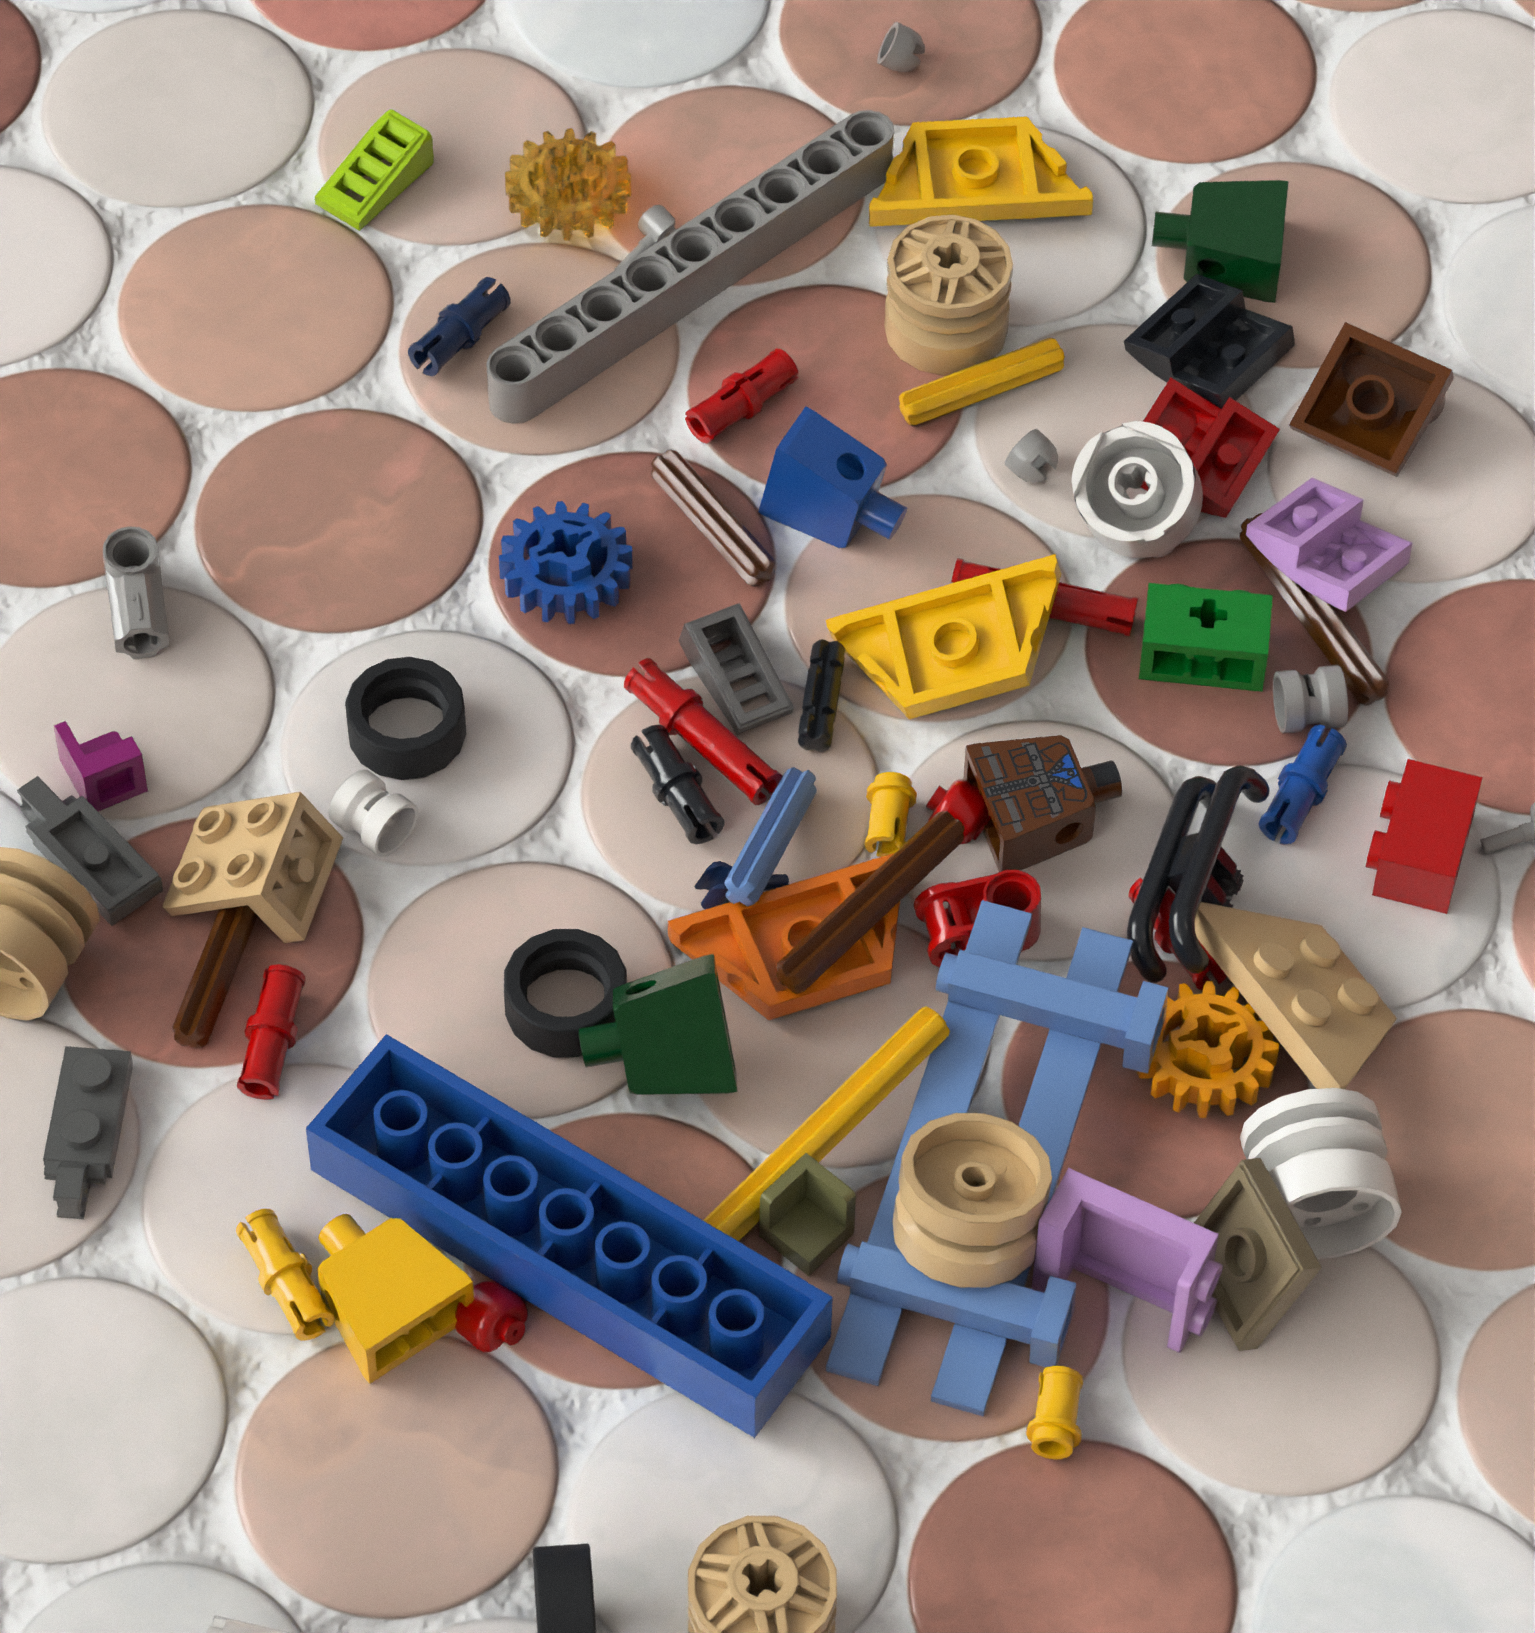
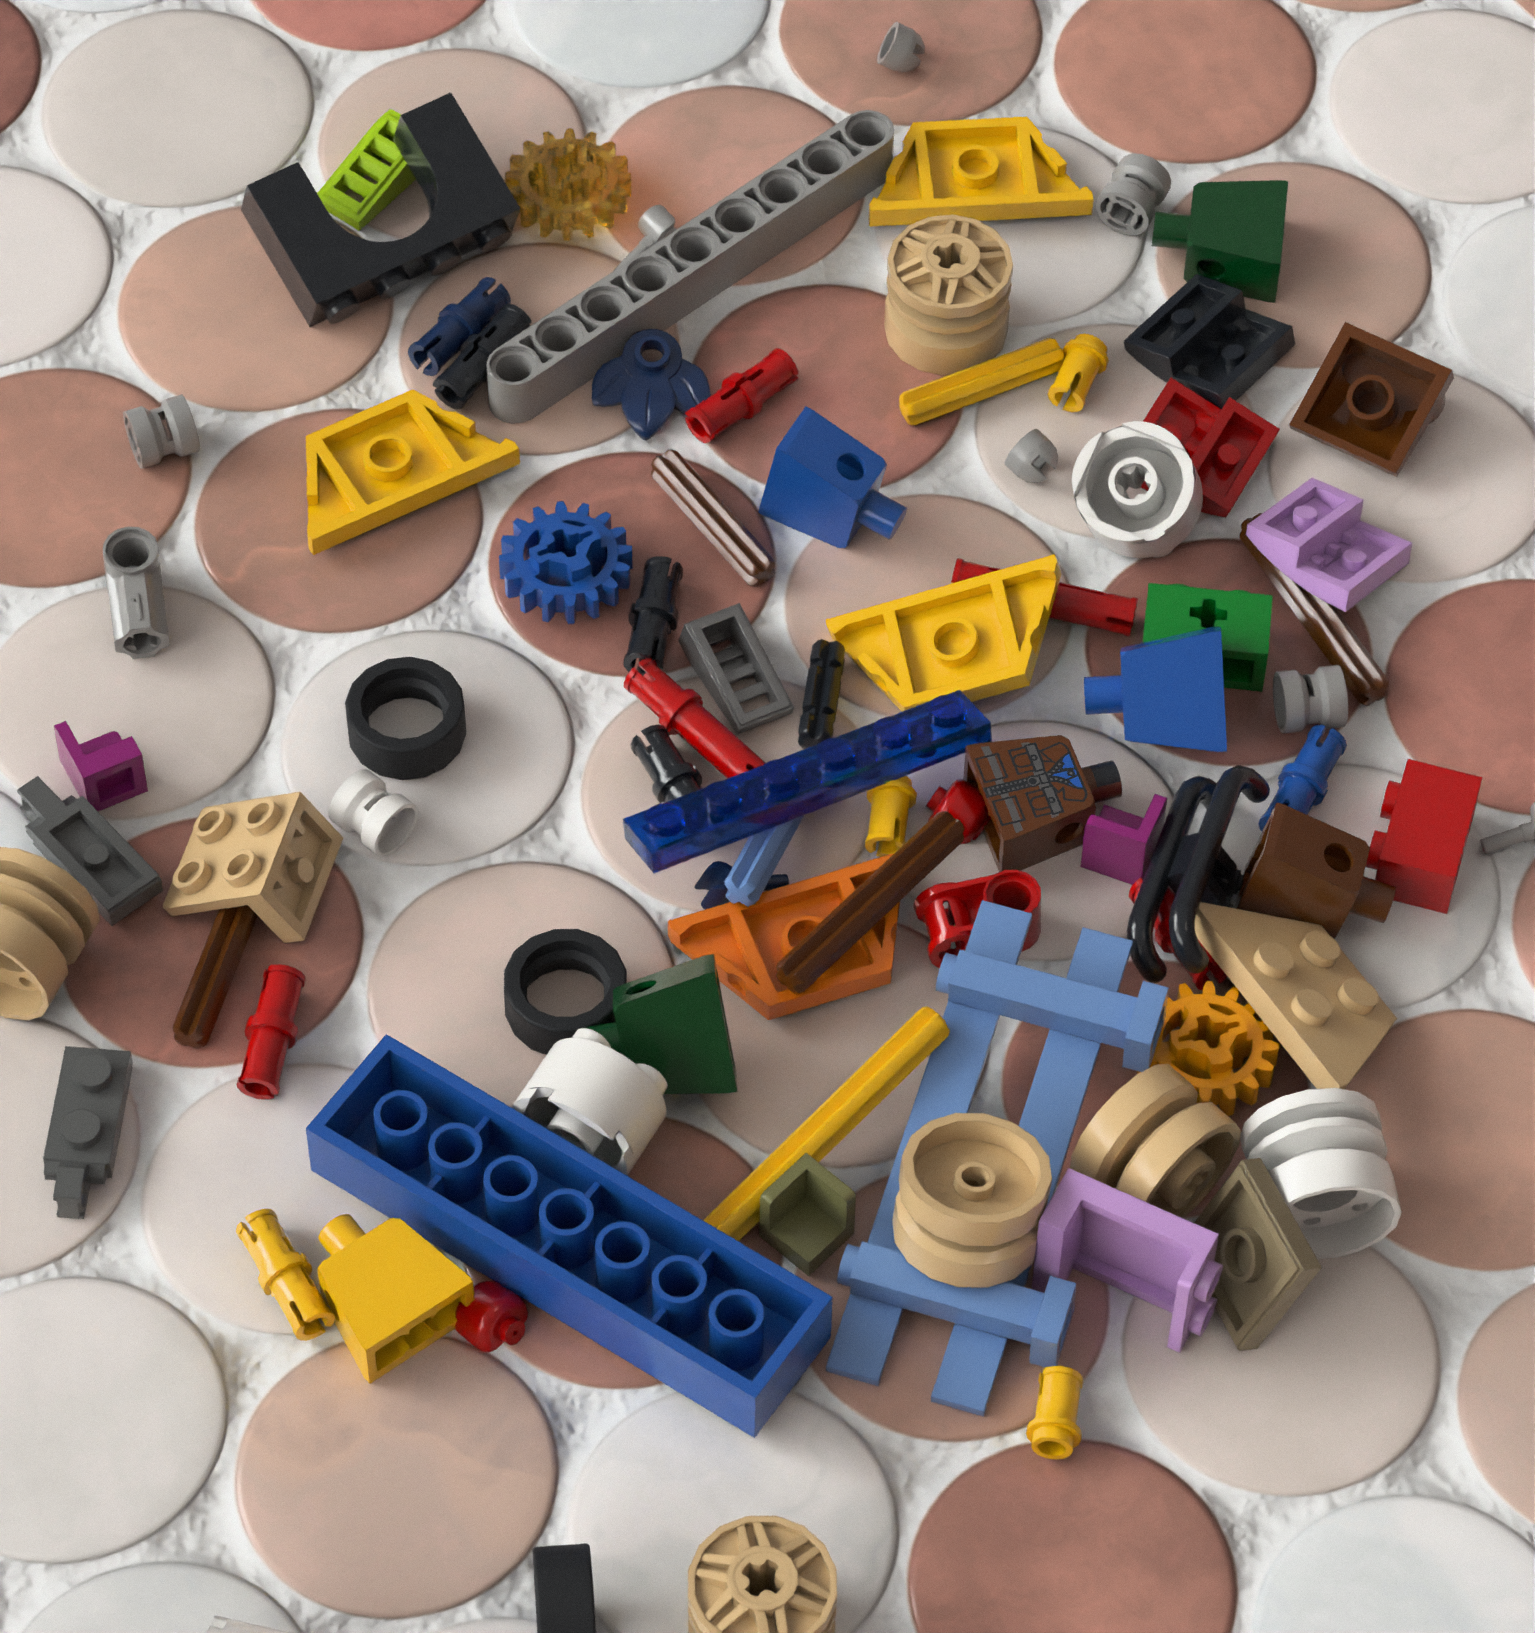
none -> light grey wheel [123,394,200,469]
none -> black arch [241,92,521,327]
none -> yellow wing [306,389,520,555]
none -> black pin [433,304,532,409]
none -> white brick [511,1028,668,1176]
none -> dark blue plate [592,329,711,441]
none -> black pin [623,556,683,676]
none -> clear blue plate [623,690,992,873]
none -> yellow pin [1047,334,1109,412]
none -> tan wheel [1070,1064,1241,1218]
none -> magenta panel [1080,794,1168,885]
none -> blue torso [1084,627,1227,752]
none -> light grey wheel [1095,153,1172,236]
none -> reddish brown torso [1234,802,1396,939]

